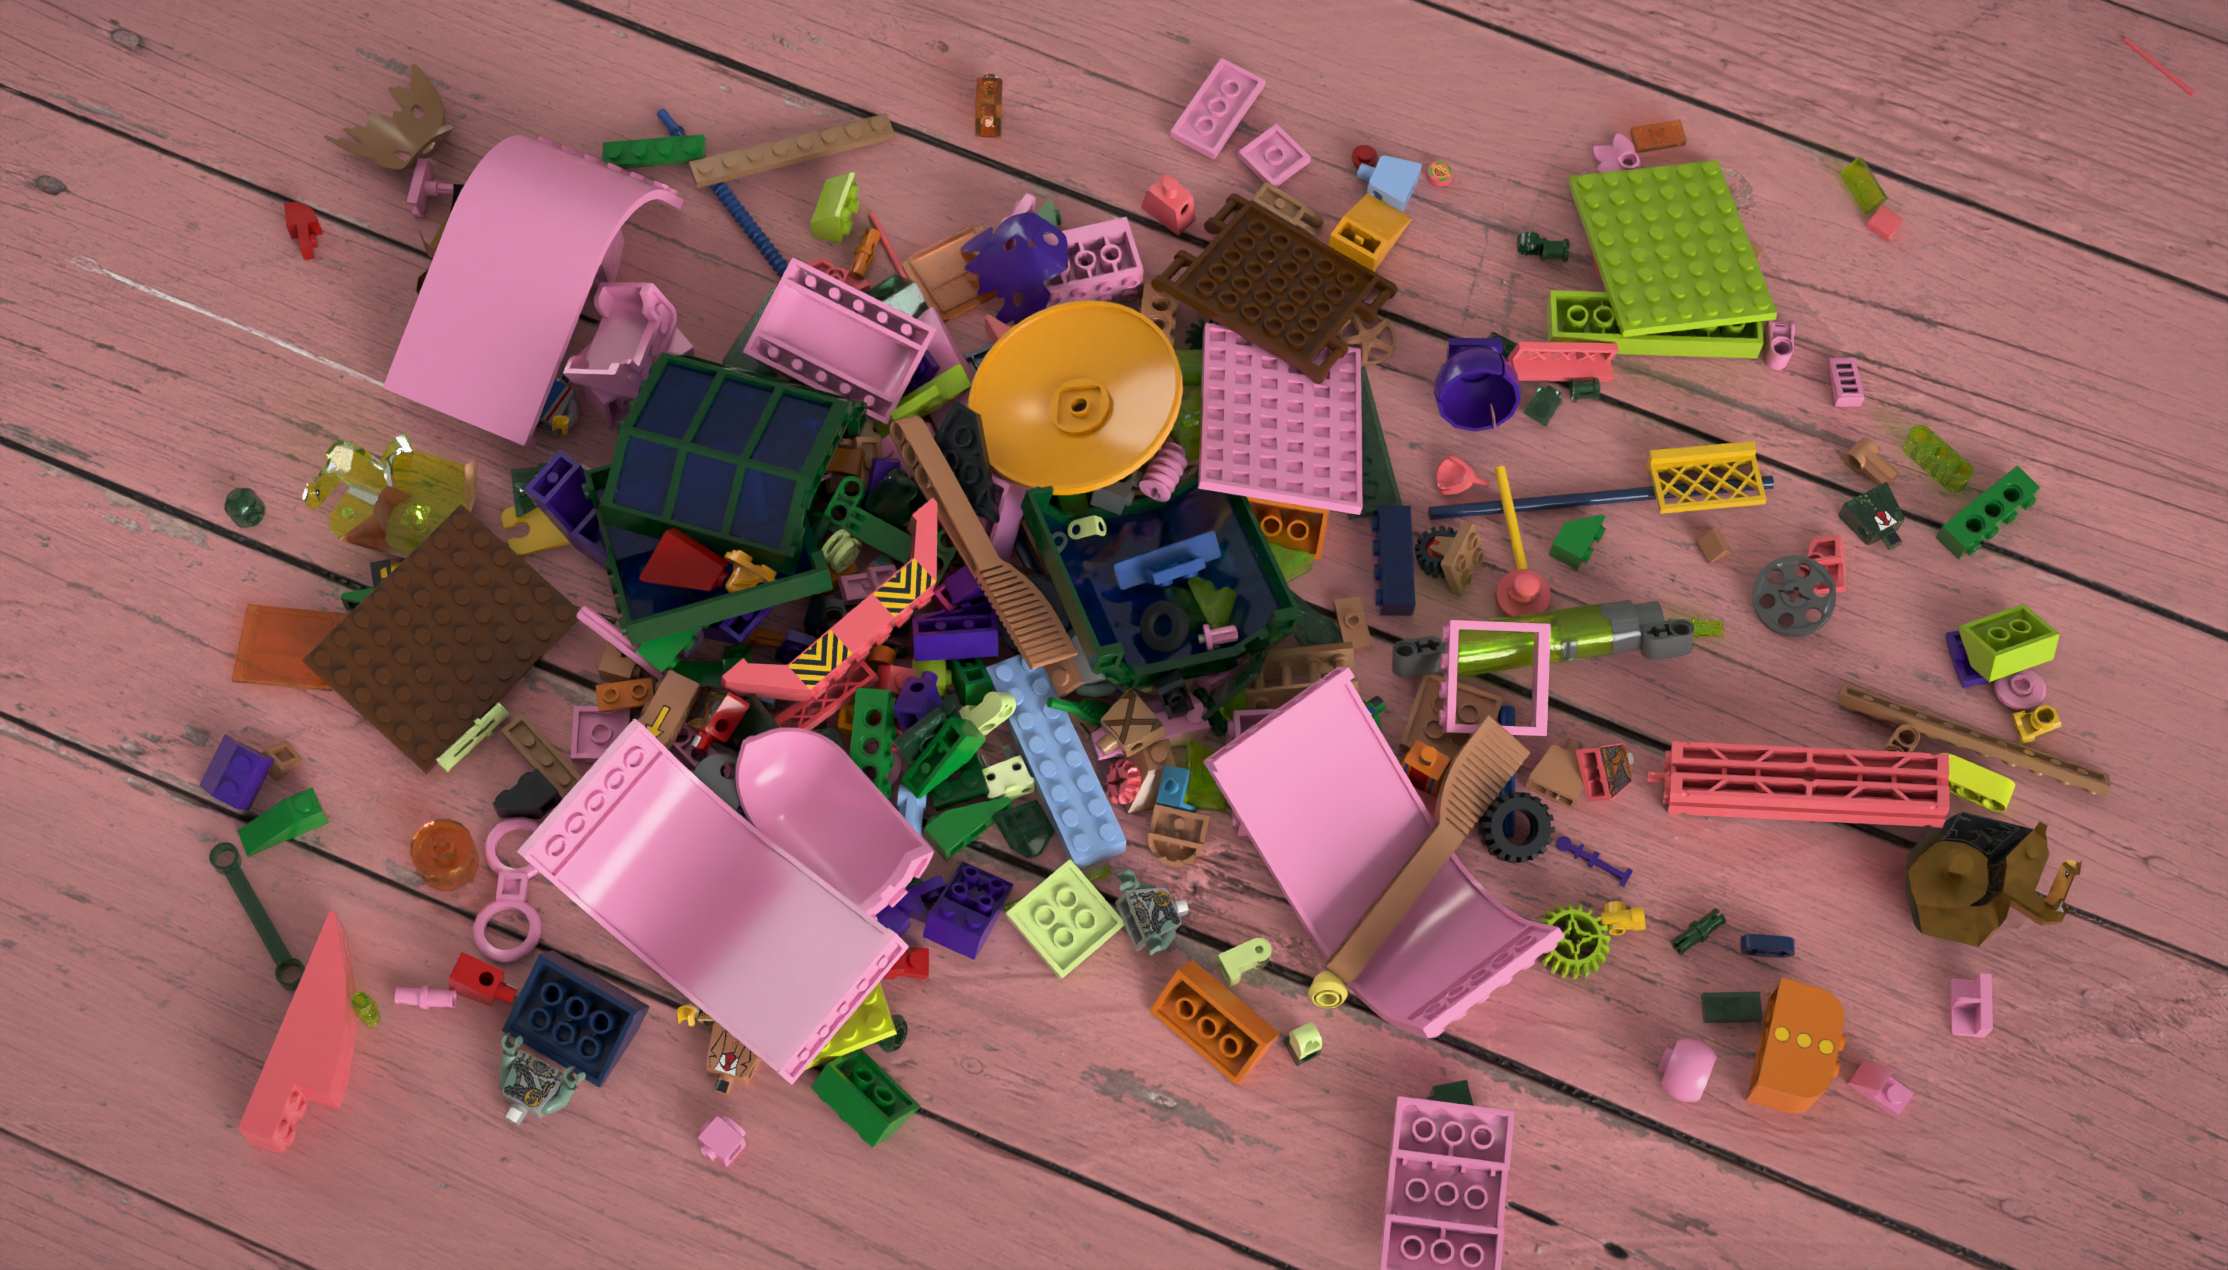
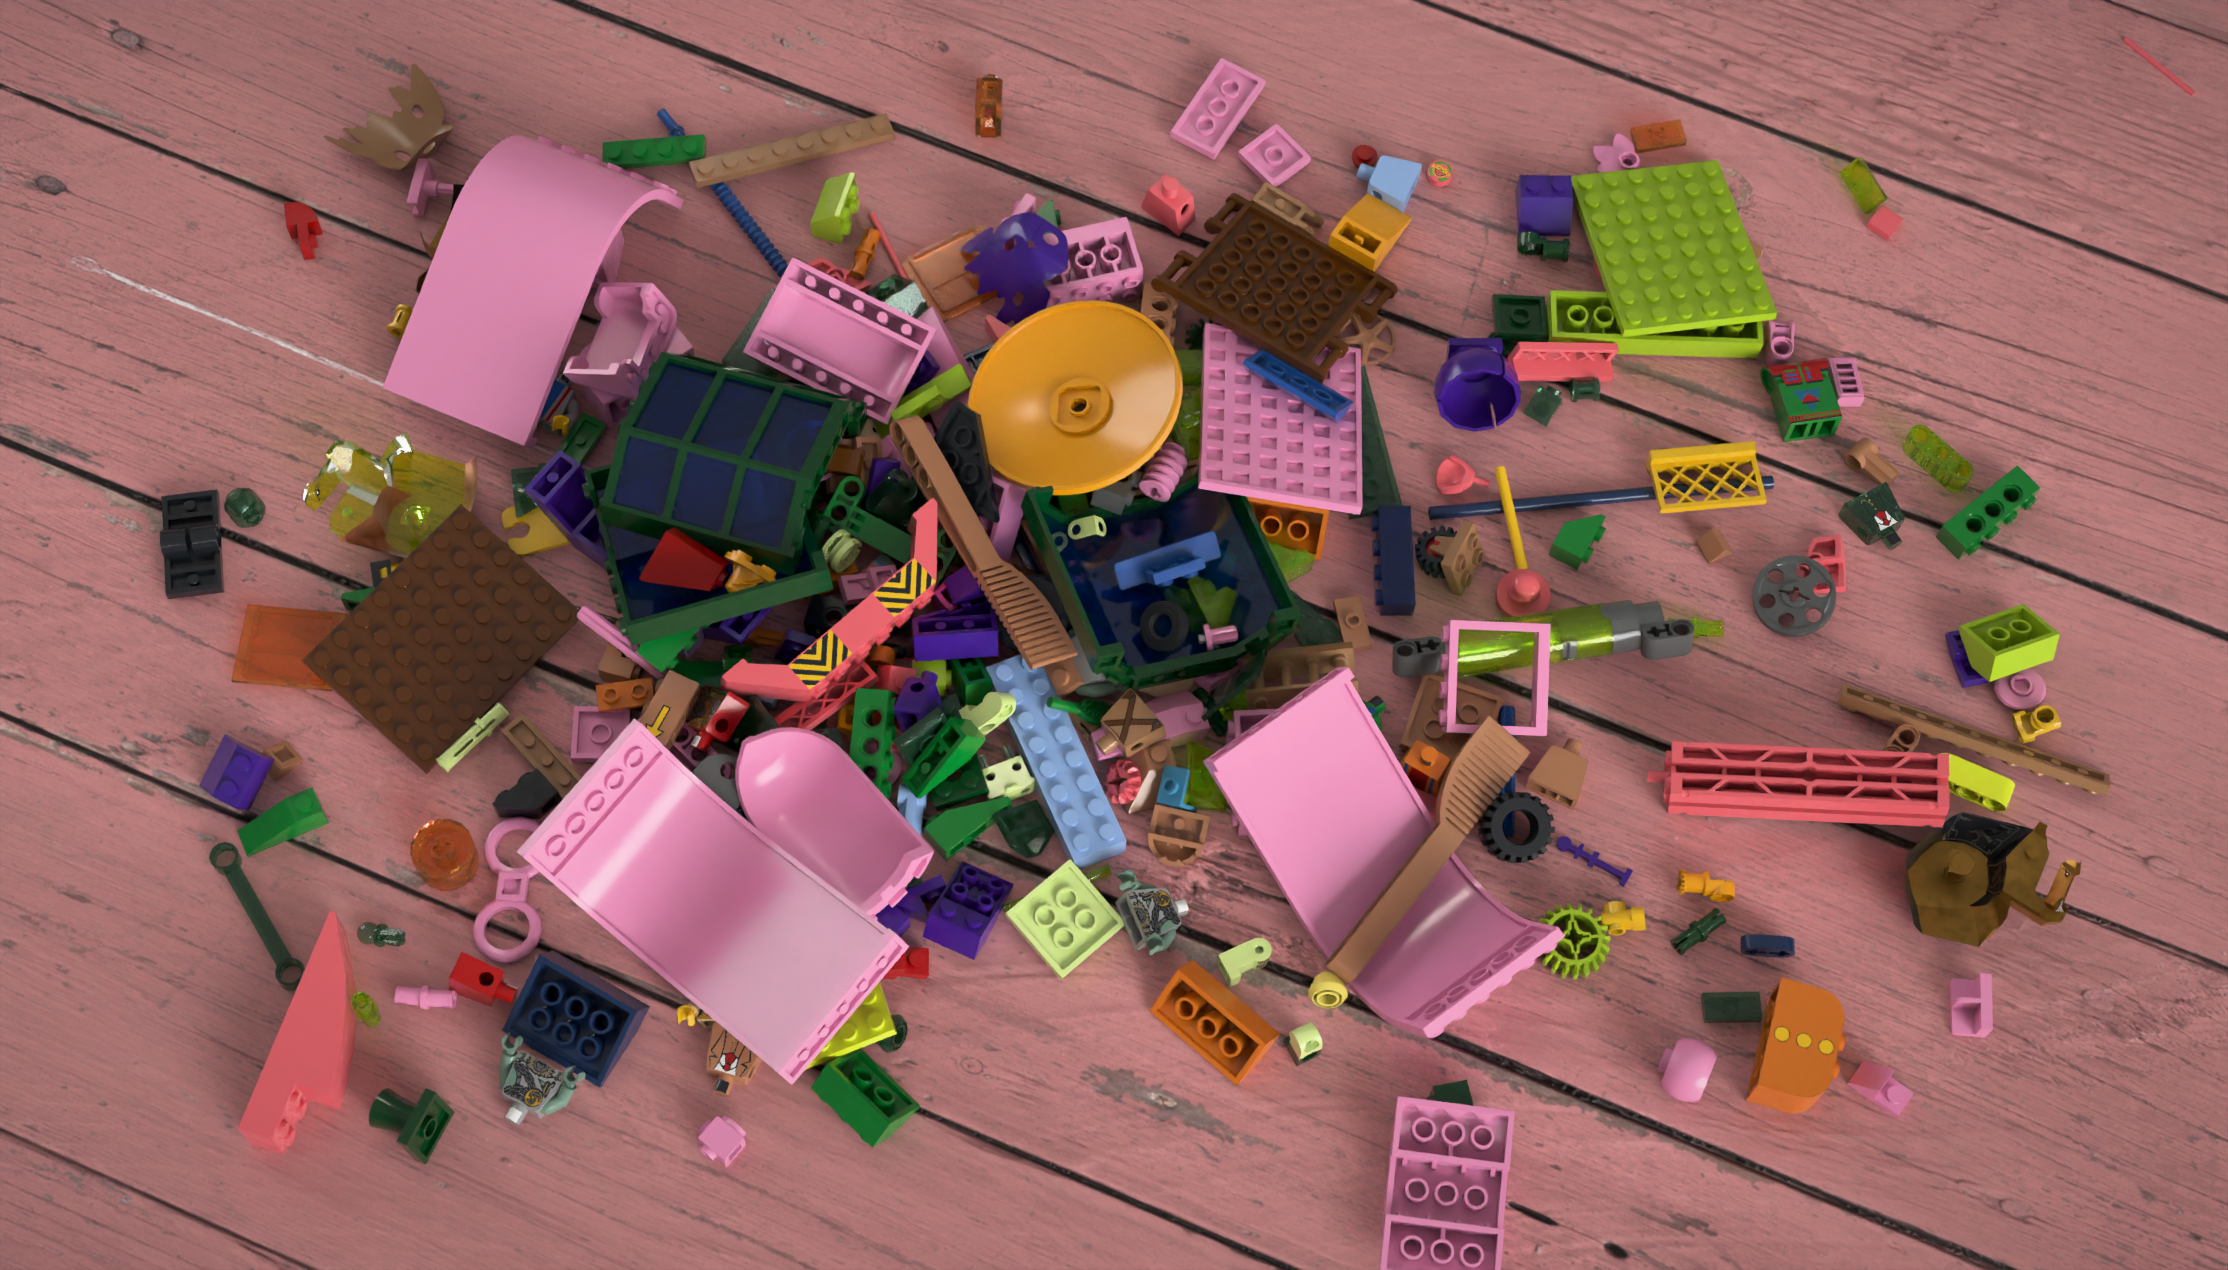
black slope [1152,669,1195,720] -> none
torso [1576,743,1634,801] -> none
none -> black plate [160,489,224,599]
none -> axle [357,922,406,947]
none -> dark green plant [369,1088,454,1165]
none -> yellow bush [386,304,413,339]
none -> green plate [555,413,607,466]
none -> blue slope [1243,349,1354,424]
none -> dark green plate [1491,294,1549,342]
none -> dark purple slope [1515,175,1573,236]
none -> light orange connector [1677,869,1735,902]
none -> green piece [1760,358,1842,442]

